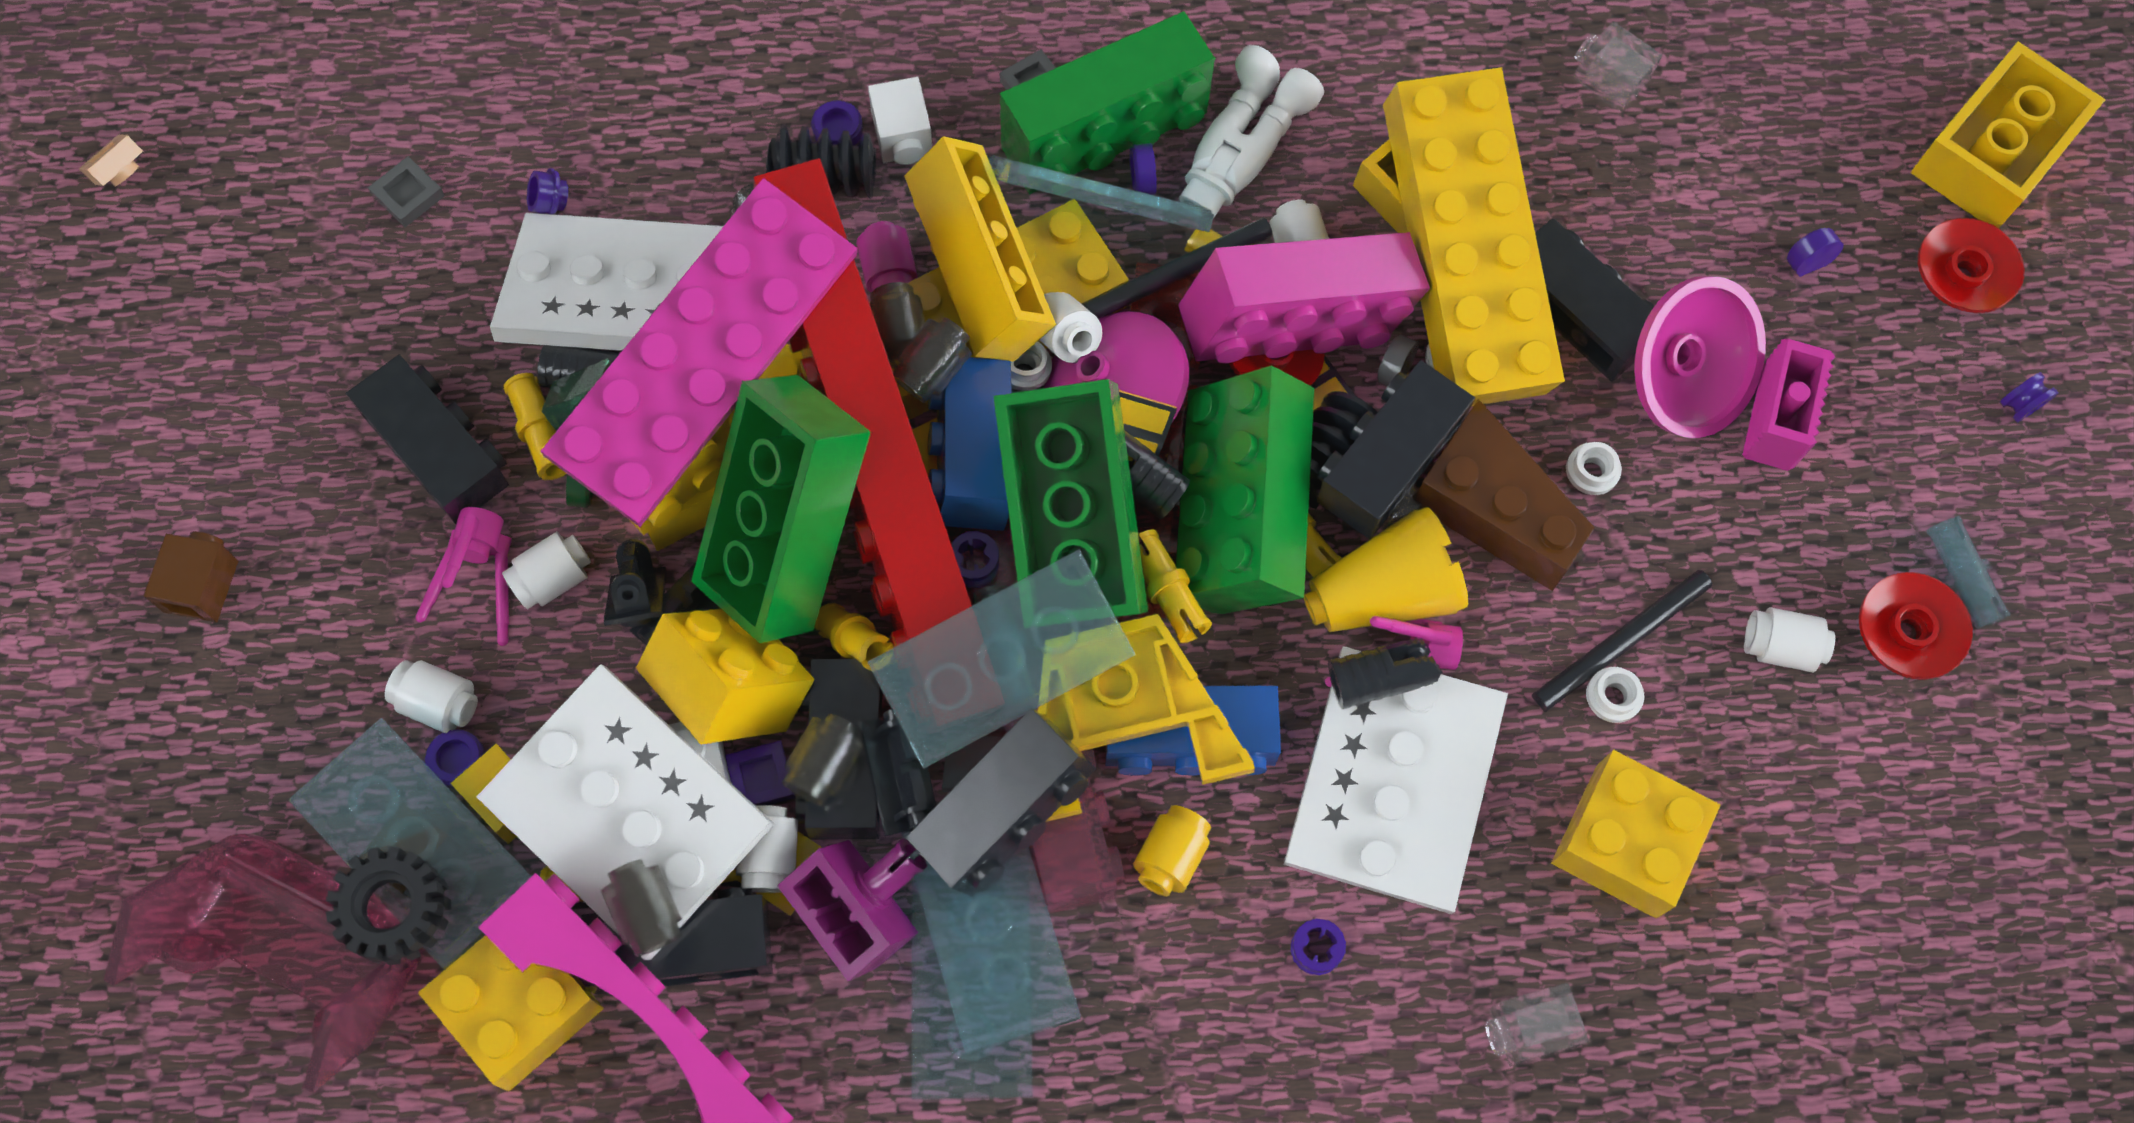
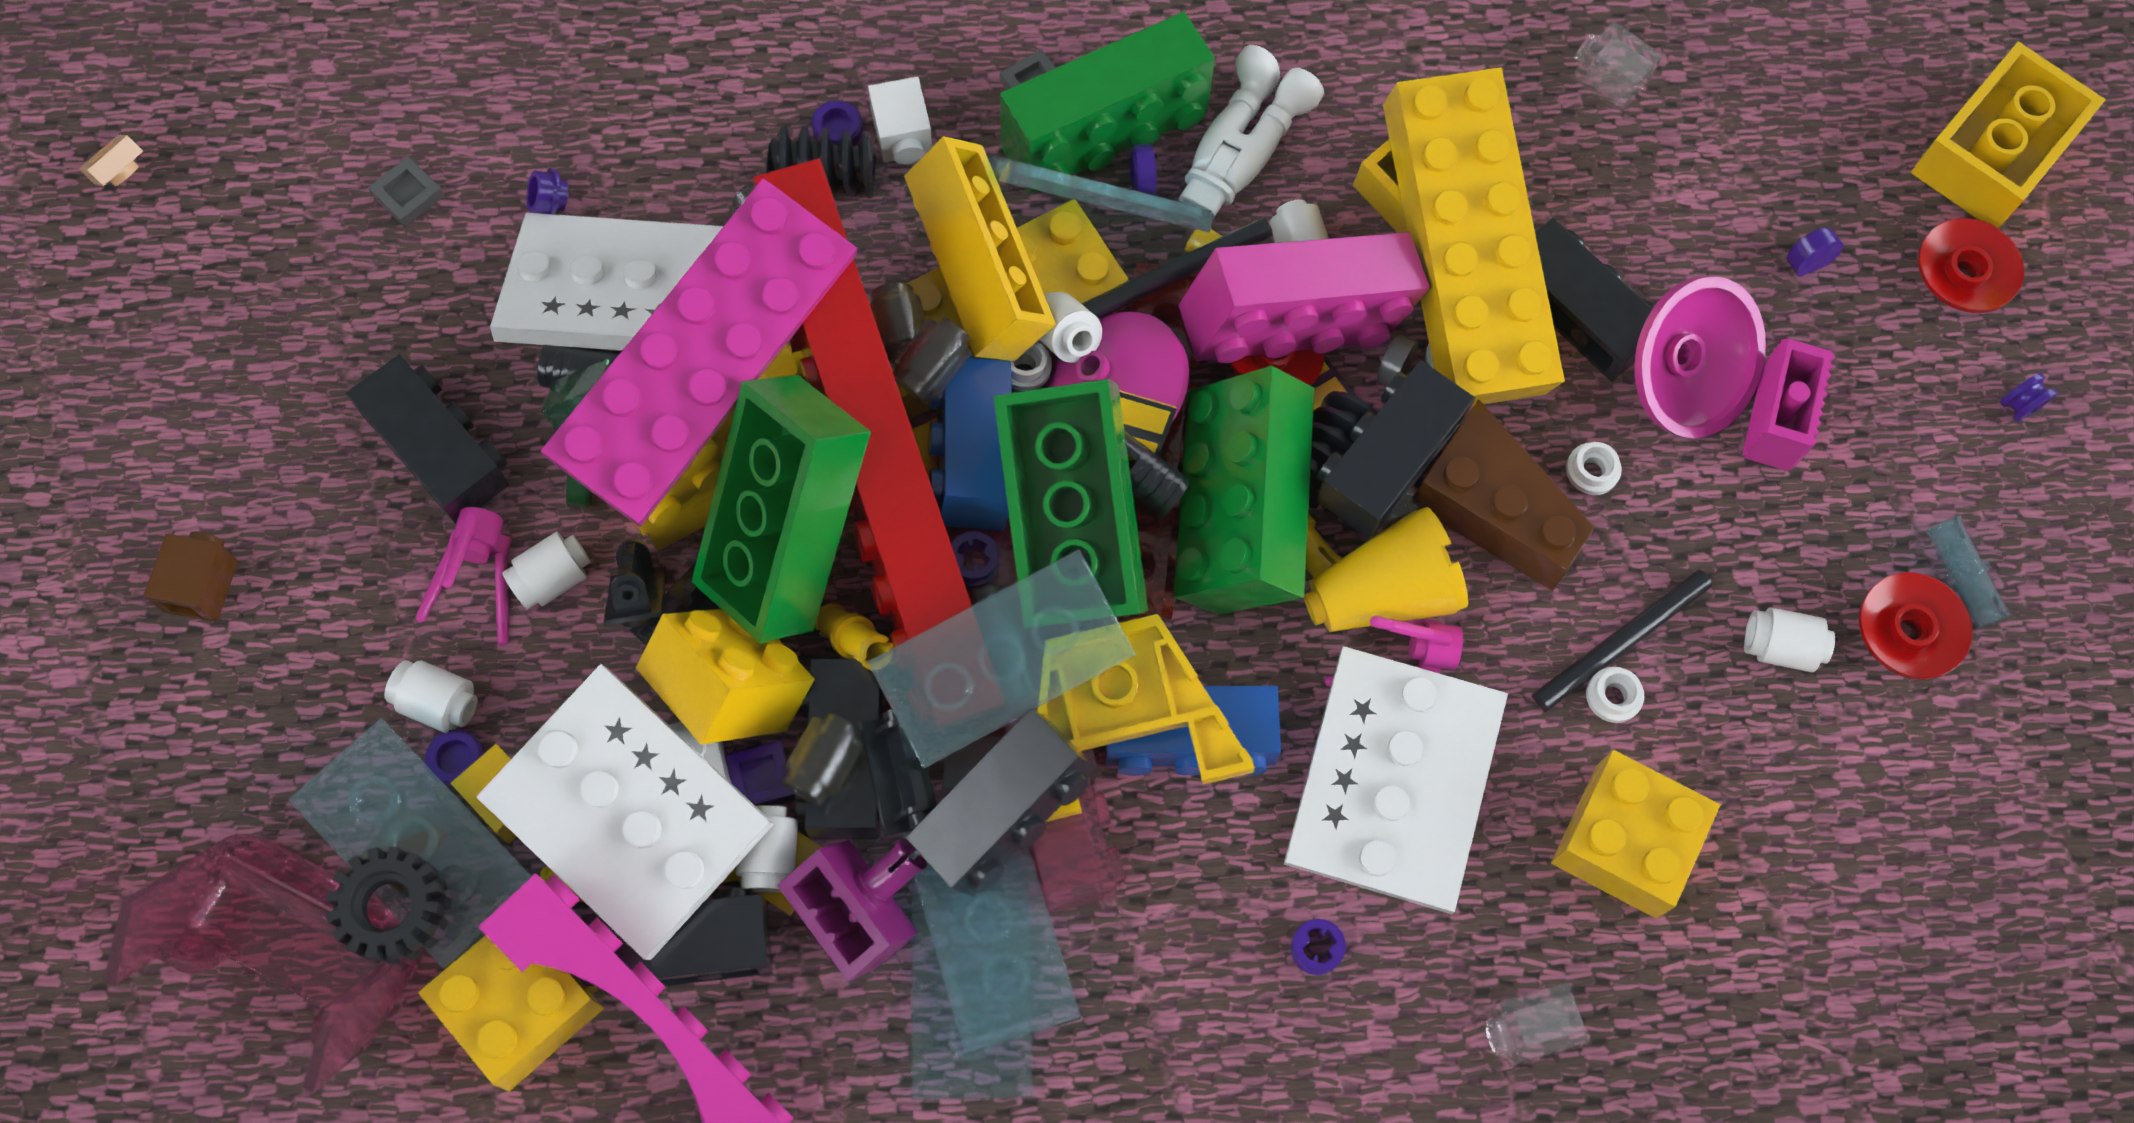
yellow pin [504,373,567,480] -> none
clear smoke brick [601,859,682,957] -> none
dark pink brick [856,221,918,299] -> none
yellow brick [1133,805,1211,896] -> none
yellow pin [1139,529,1212,643] -> none
black hinge [1328,638,1443,709] -> none

